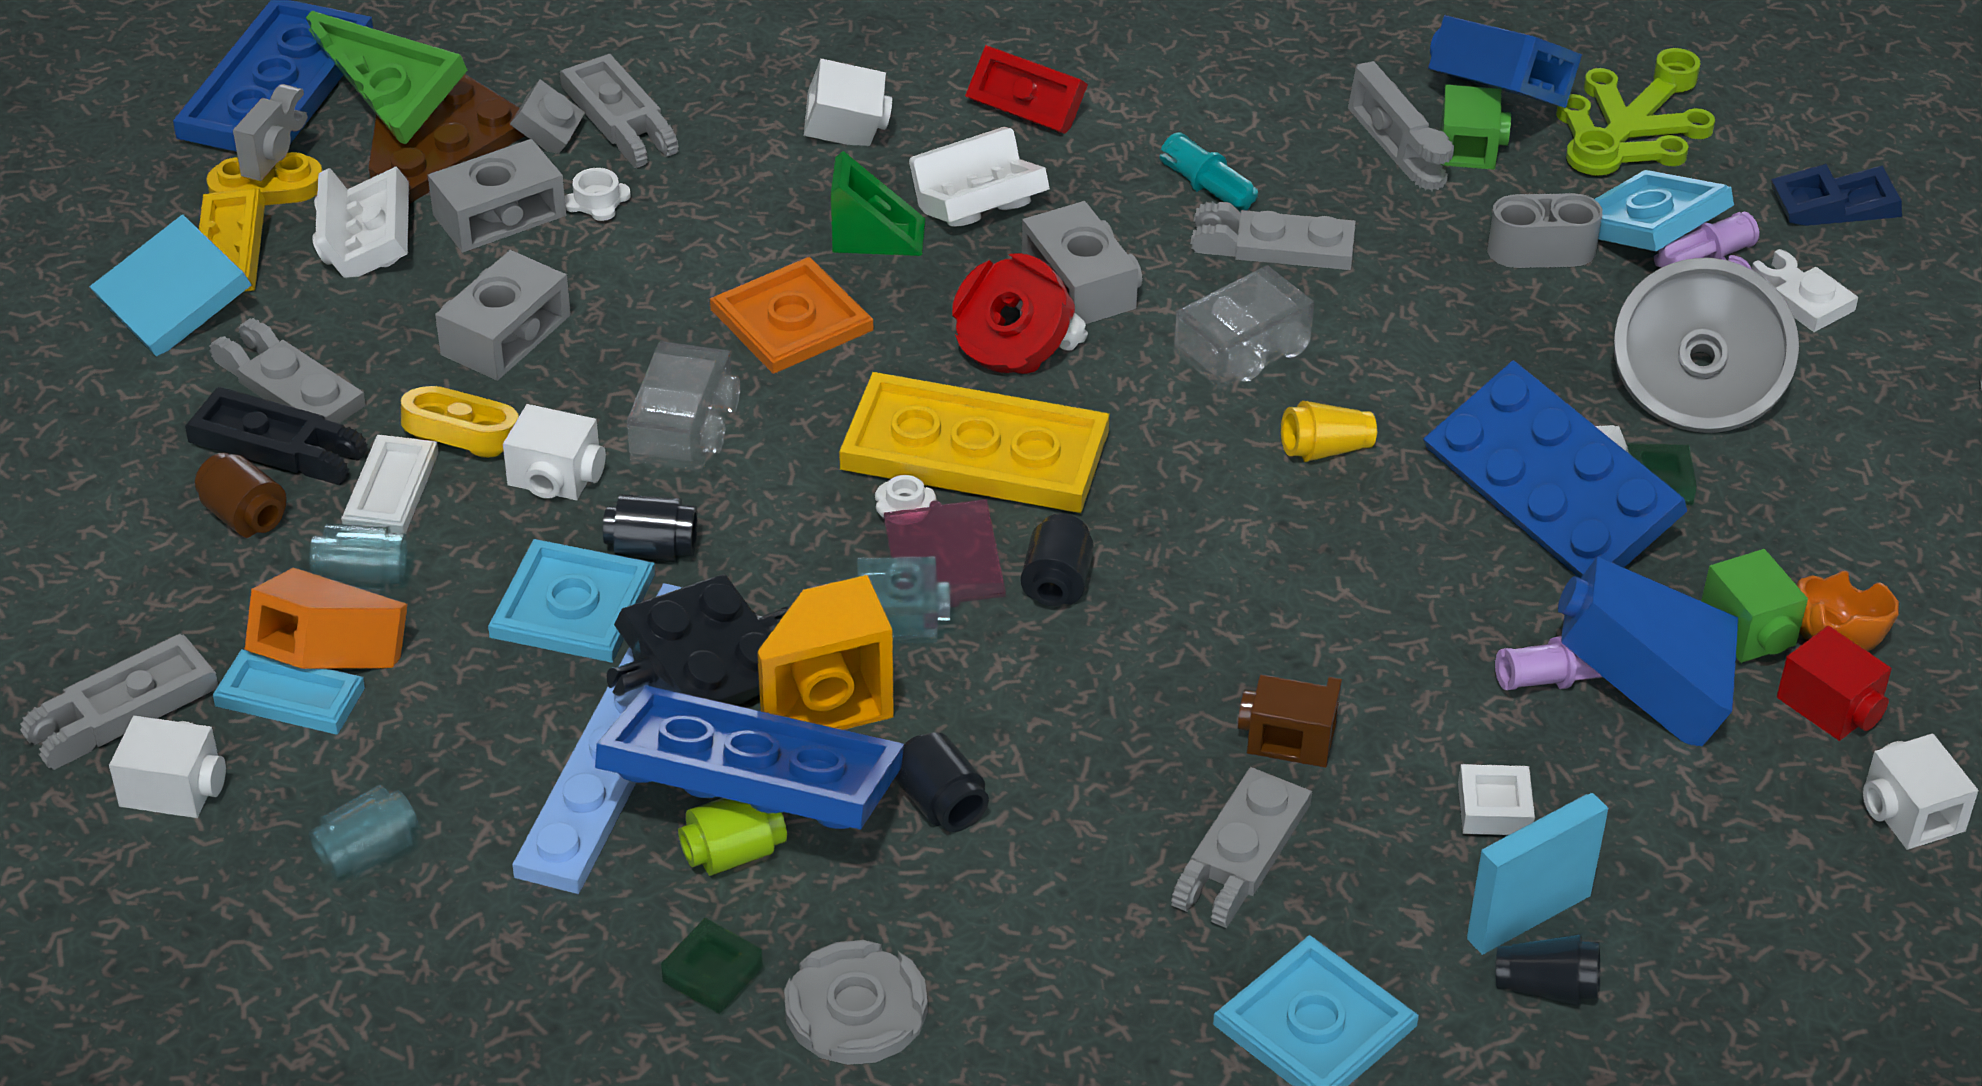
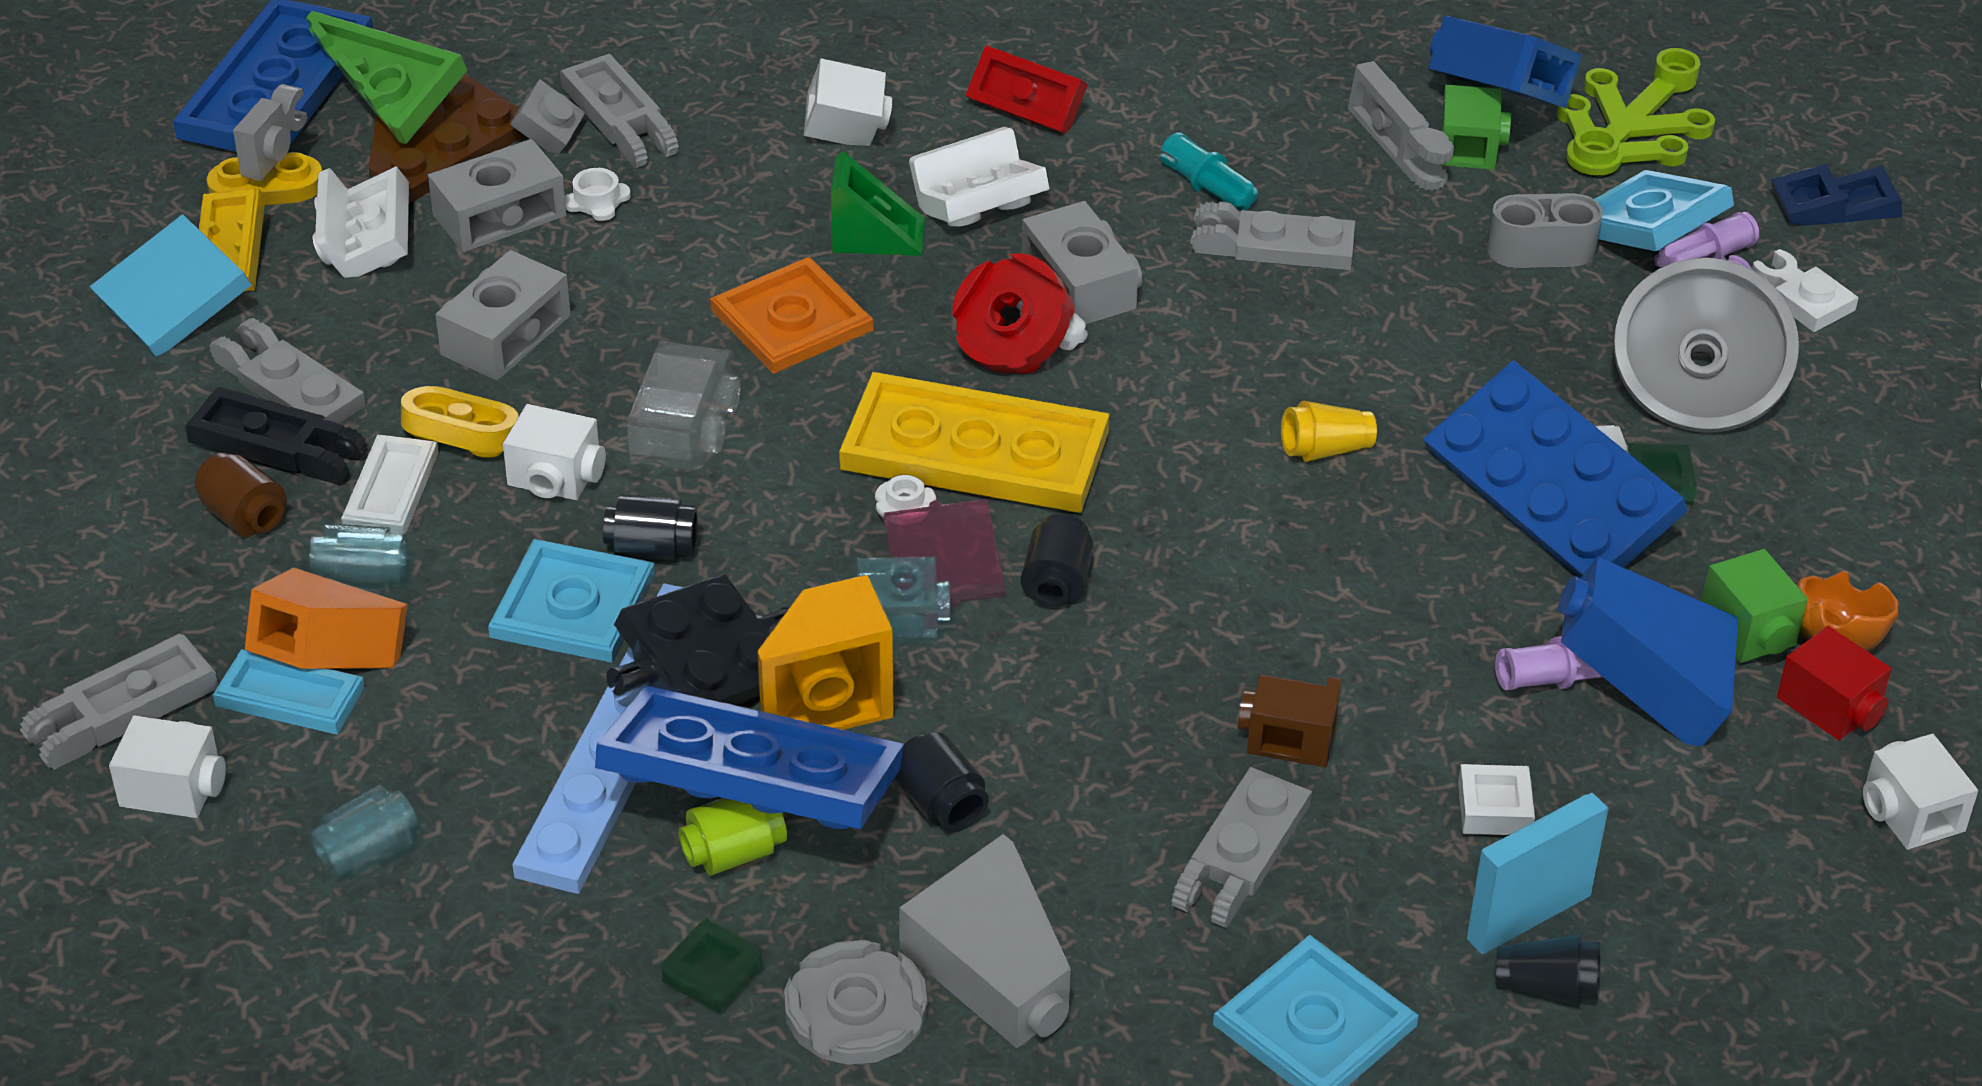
clear brick [1174,265,1314,390] -> none
none -> light grey slope [899,834,1071,1048]

